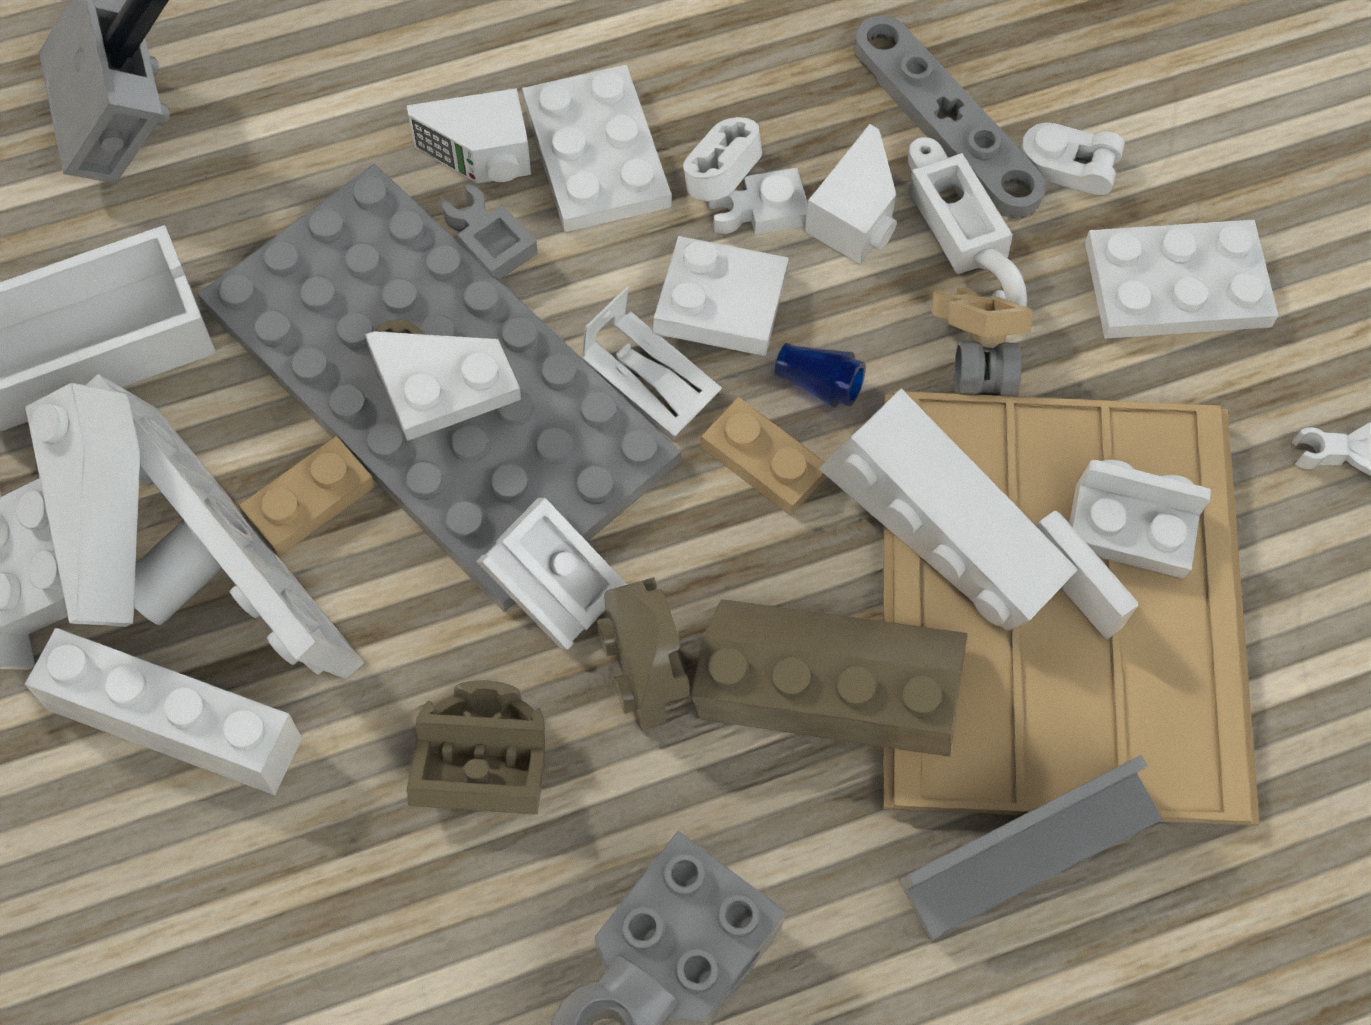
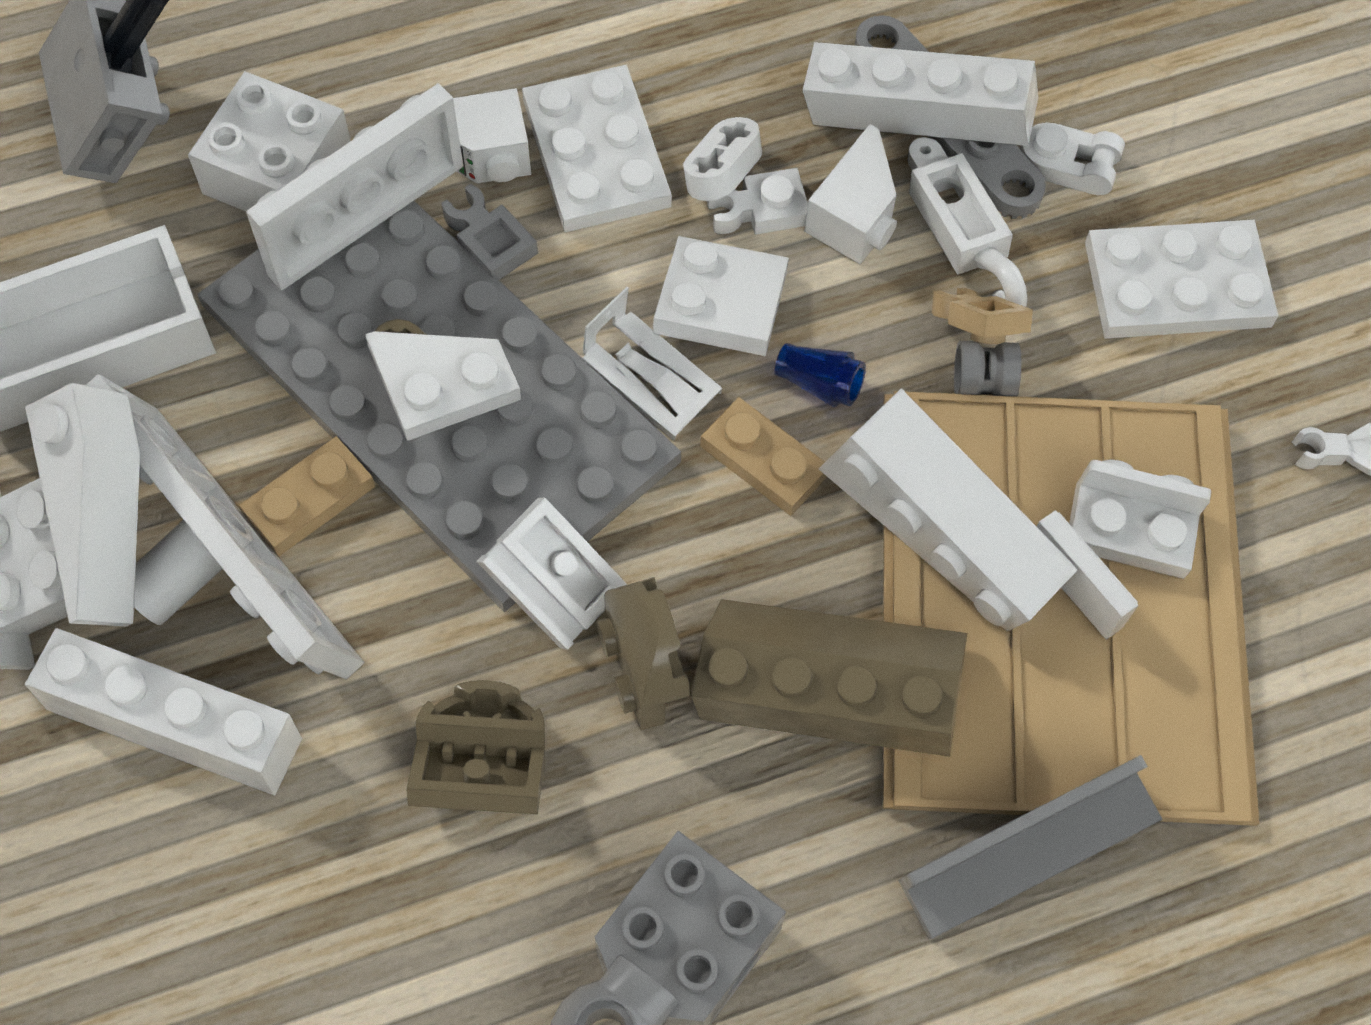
none -> white brick [188,71,351,211]
none -> white plate [246,83,463,291]
none -> white brick [803,42,1038,146]

